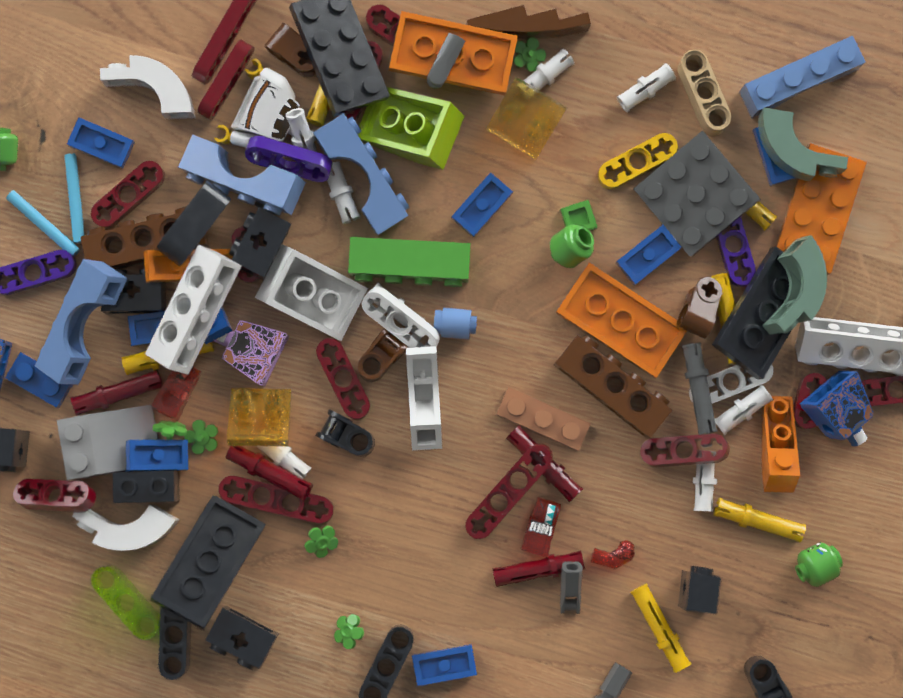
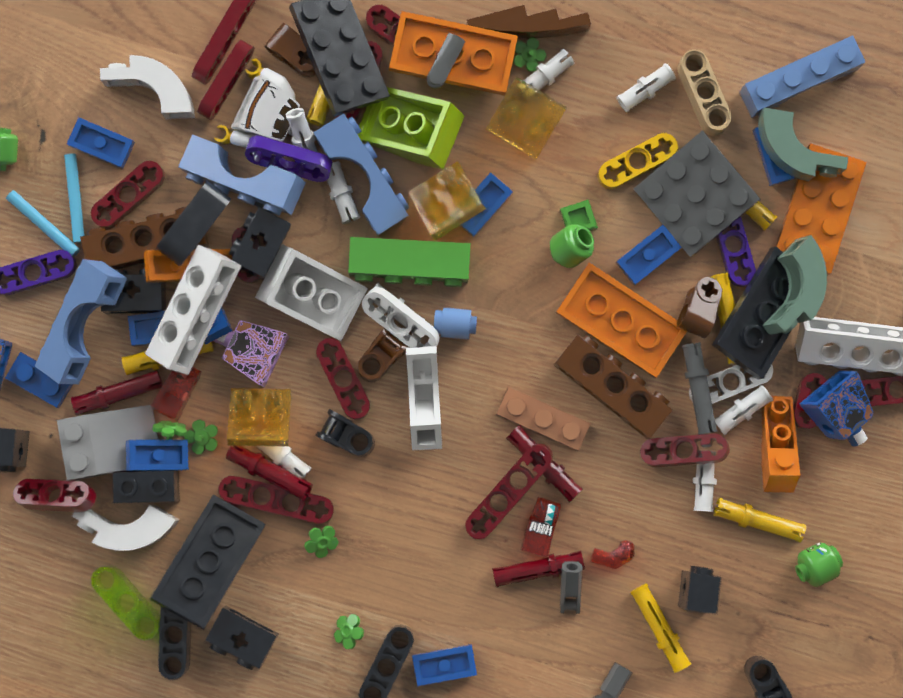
none -> clear yellow plate [408,161,486,241]

